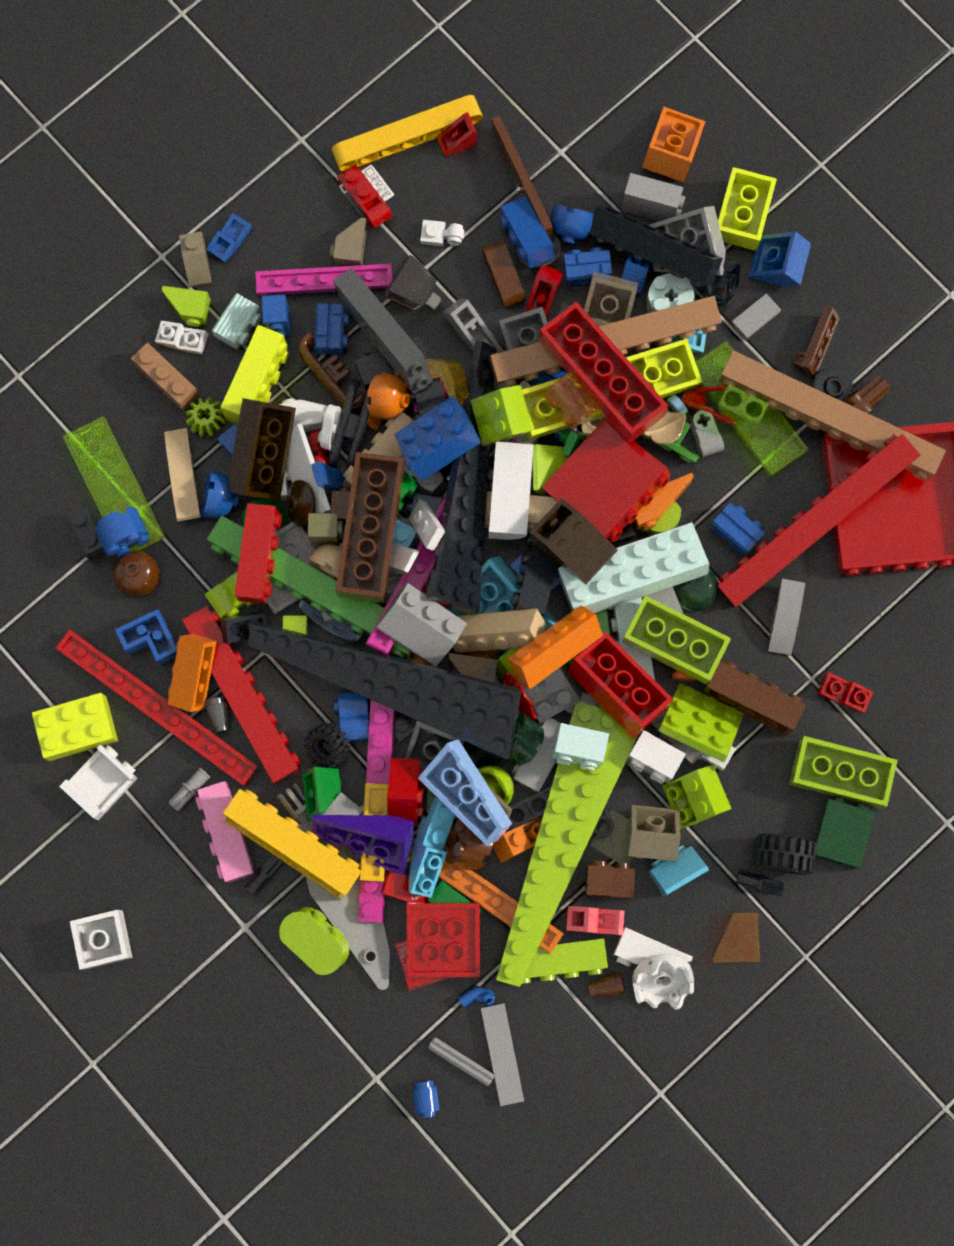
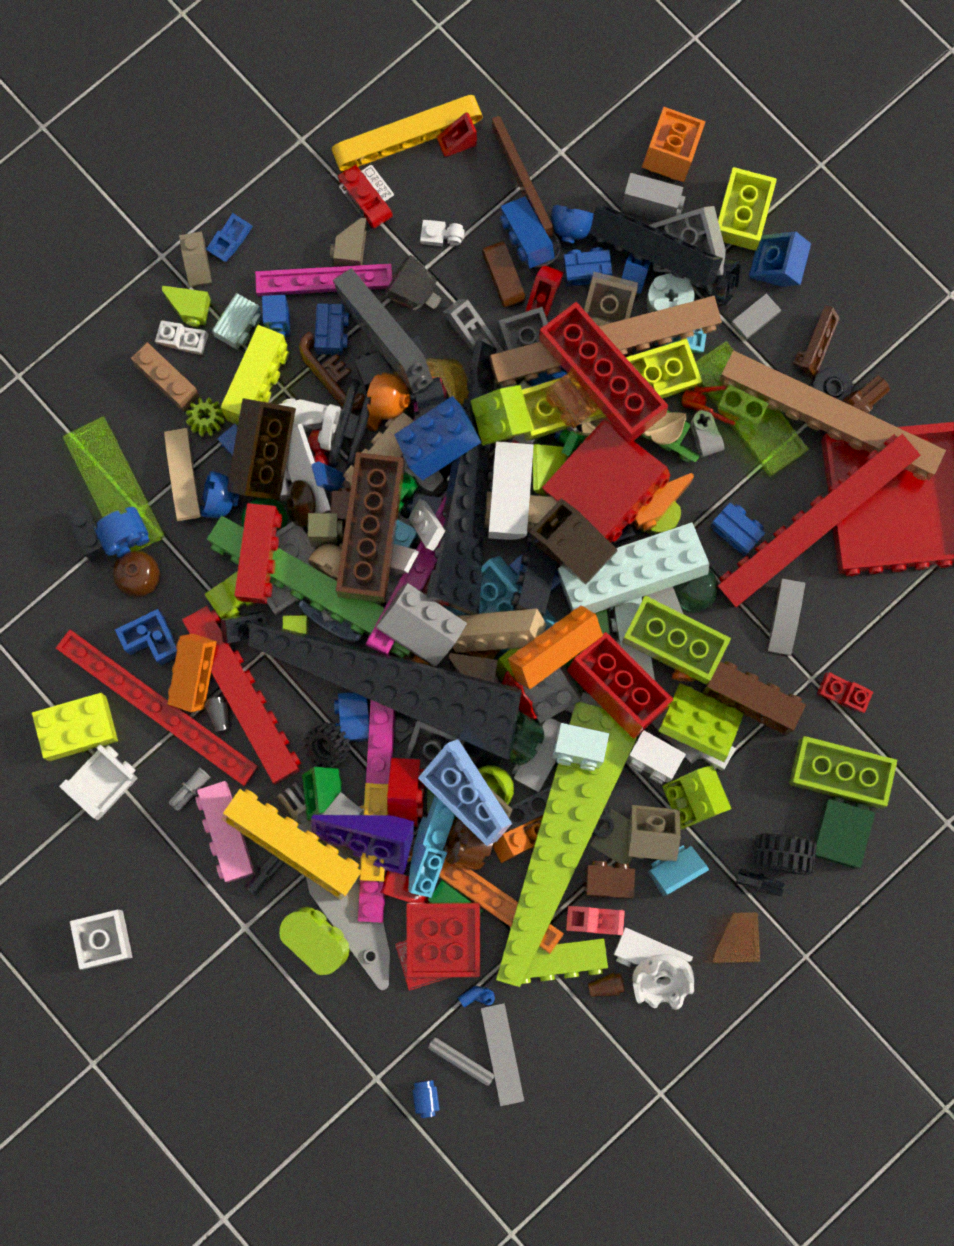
light blue tile [667,394,688,414] -> none

